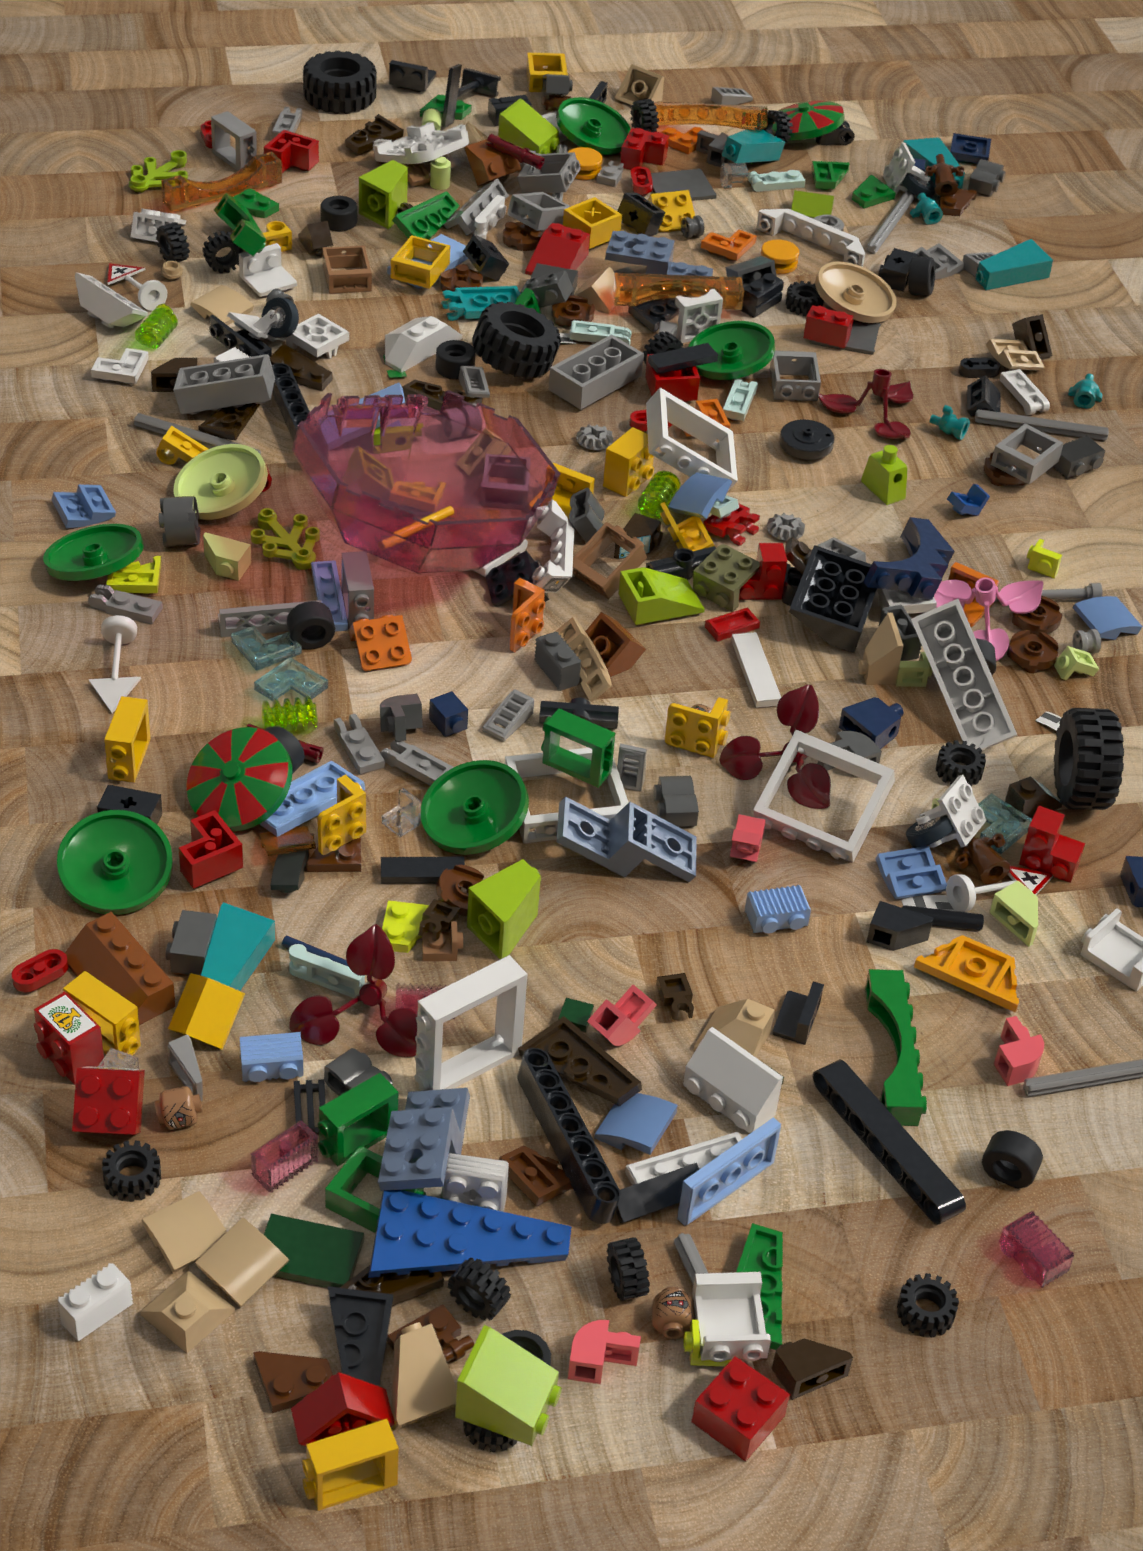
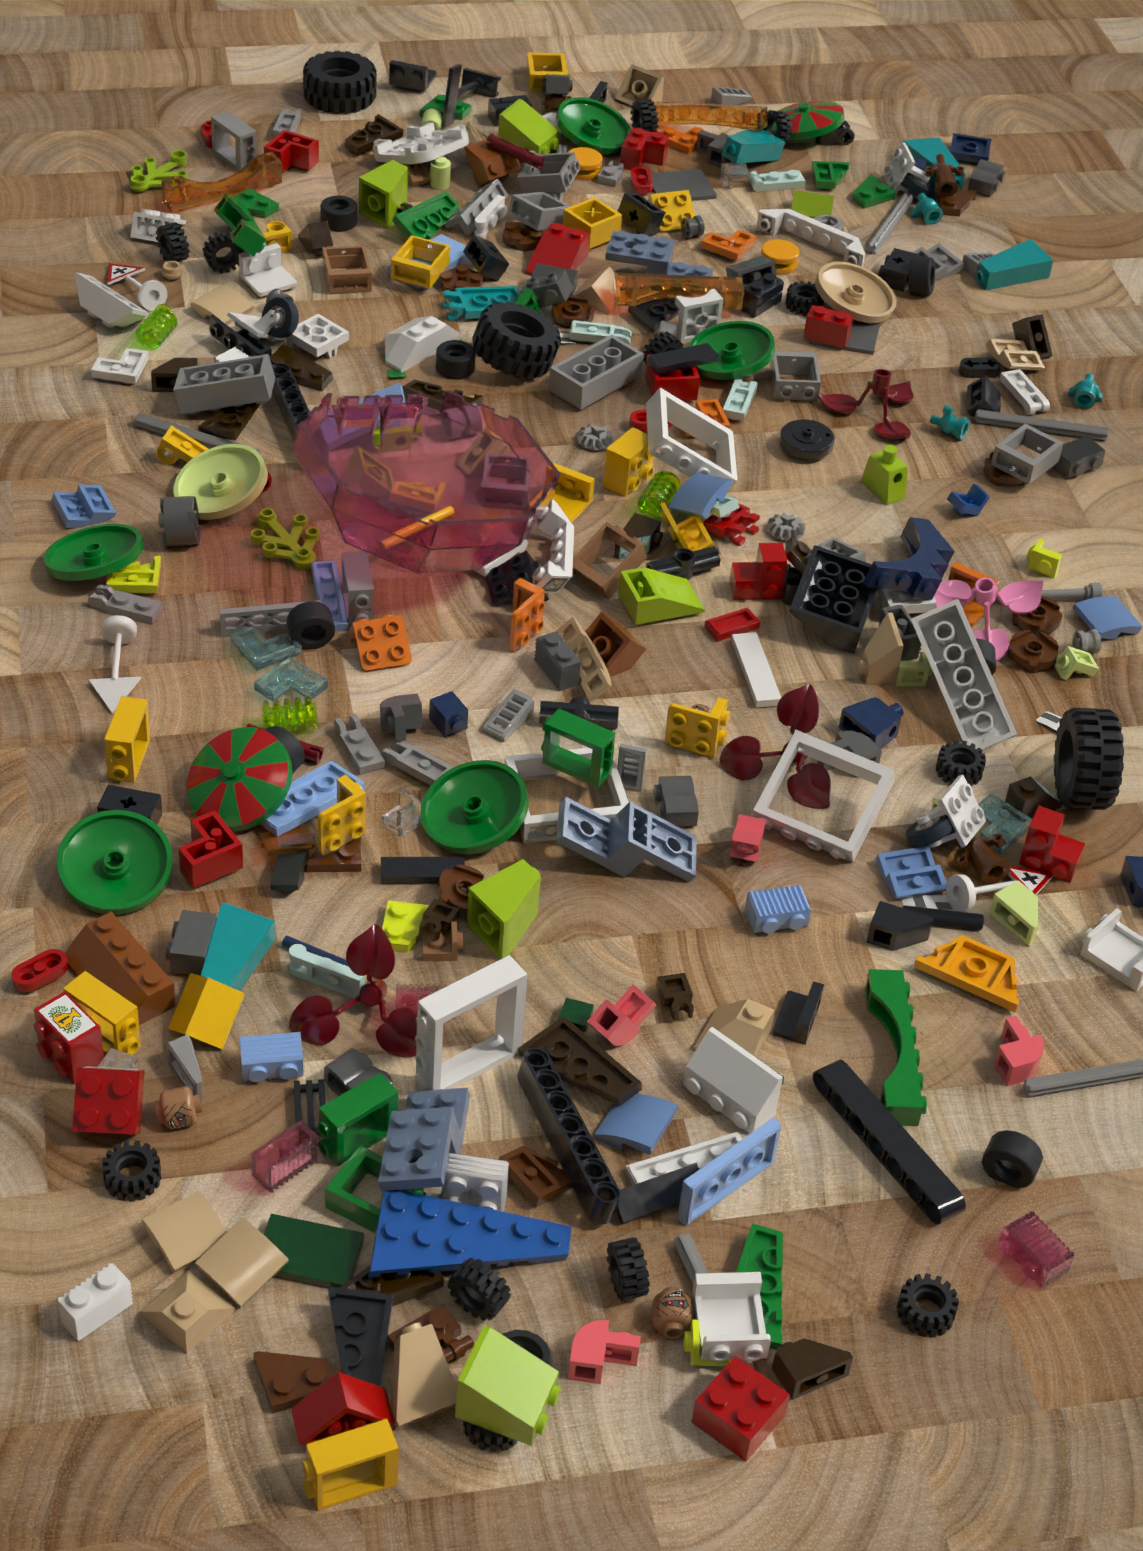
slope [203,532,251,581] -> none
light grey slope [458,366,490,398] -> none
dark grey brick [569,488,605,543] -> none
olive bracket [693,544,760,612] -> none

